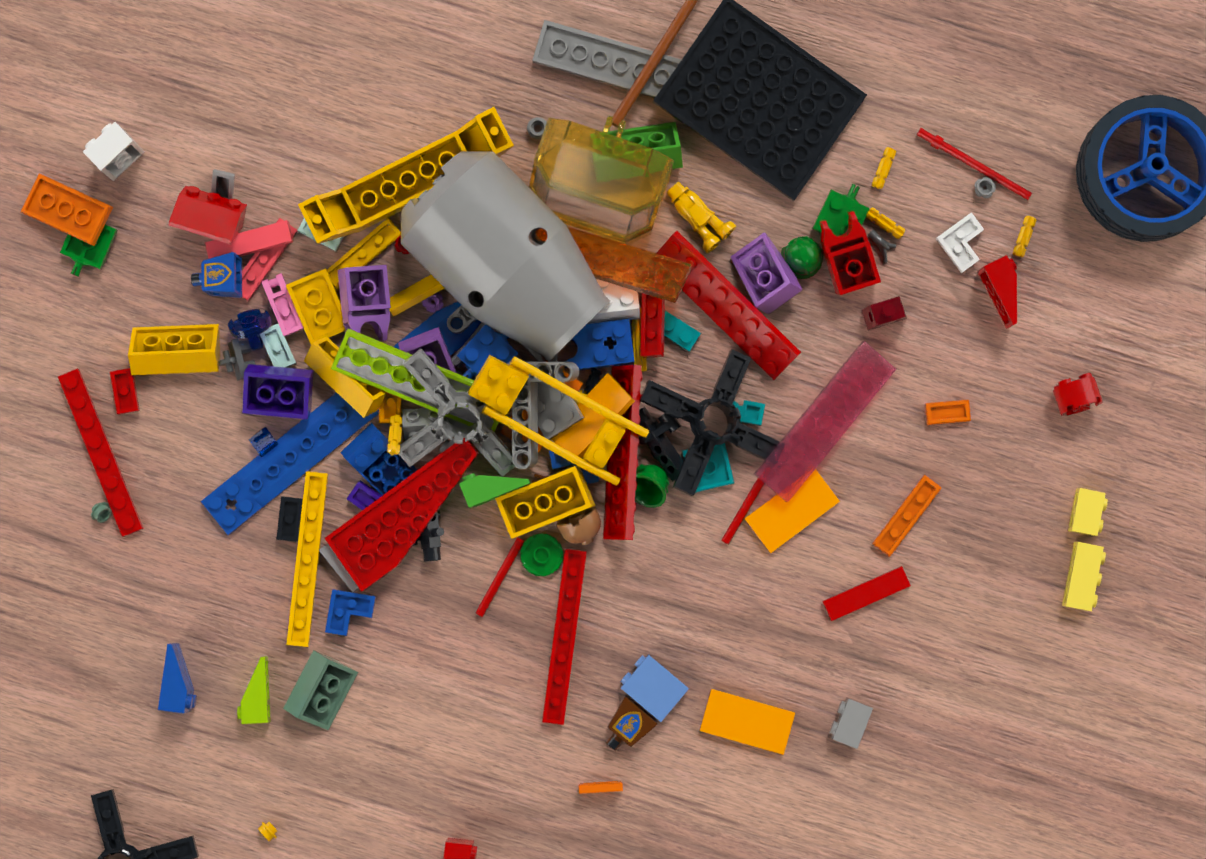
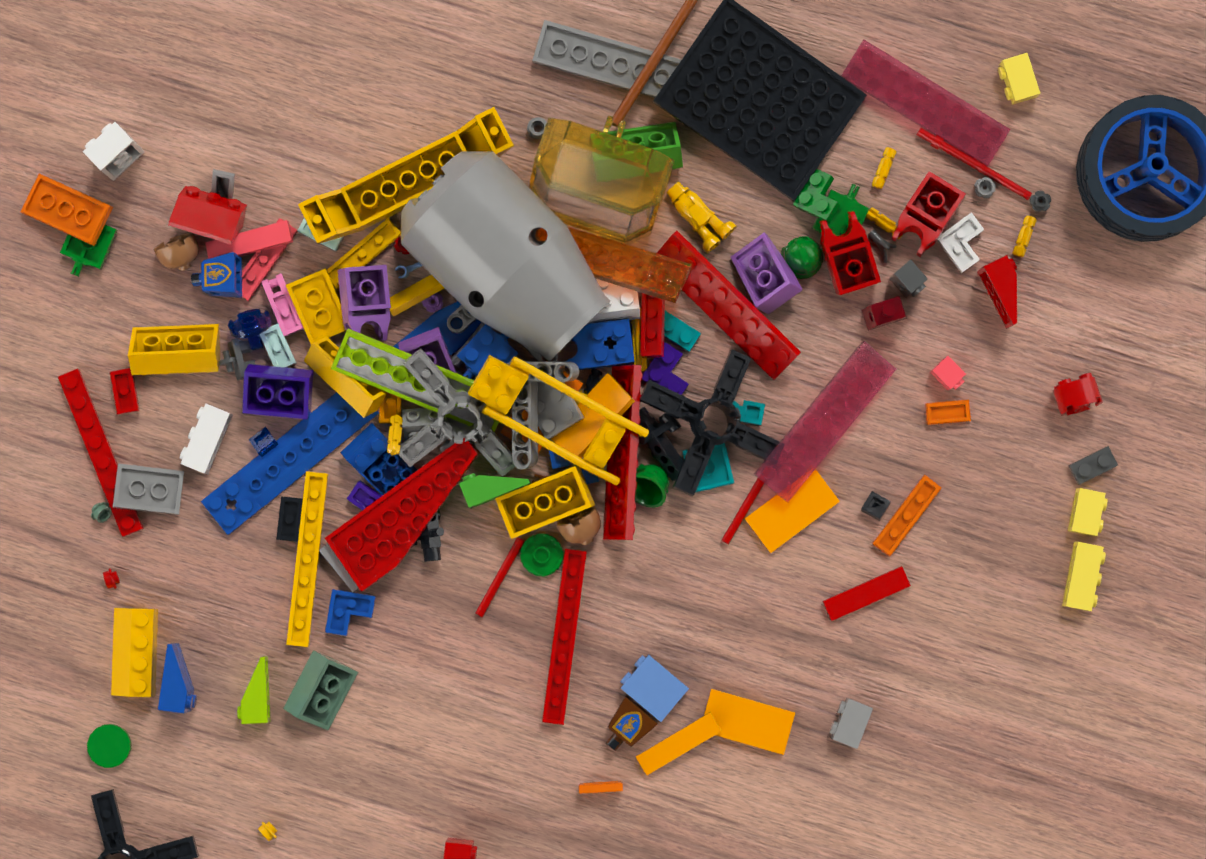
none -> green tile [87,724,132,768]
none -> red plate [103,568,120,589]
none -> yellow slope [111,608,158,697]
none -> light grey plate [113,463,184,515]
none -> medium nougat cylinder [153,232,199,271]
none -> white brick [180,404,233,474]
none -> light blue hand [395,262,422,279]
none -> light orange tile [636,712,722,775]
none -> dark purple plate [642,342,689,395]
none -> green plate [793,169,840,223]
none -> clear pink plate [841,39,1011,166]
none -> black tile [861,491,891,521]
none -> dark grey brick [889,260,928,298]
none -> red brick [891,171,966,258]
none -> coral brick [930,356,966,390]
none -> light yellow brick [998,53,1040,105]
none -> dark grey plate [1030,191,1051,212]
none -> dark grey plate [1068,446,1118,485]

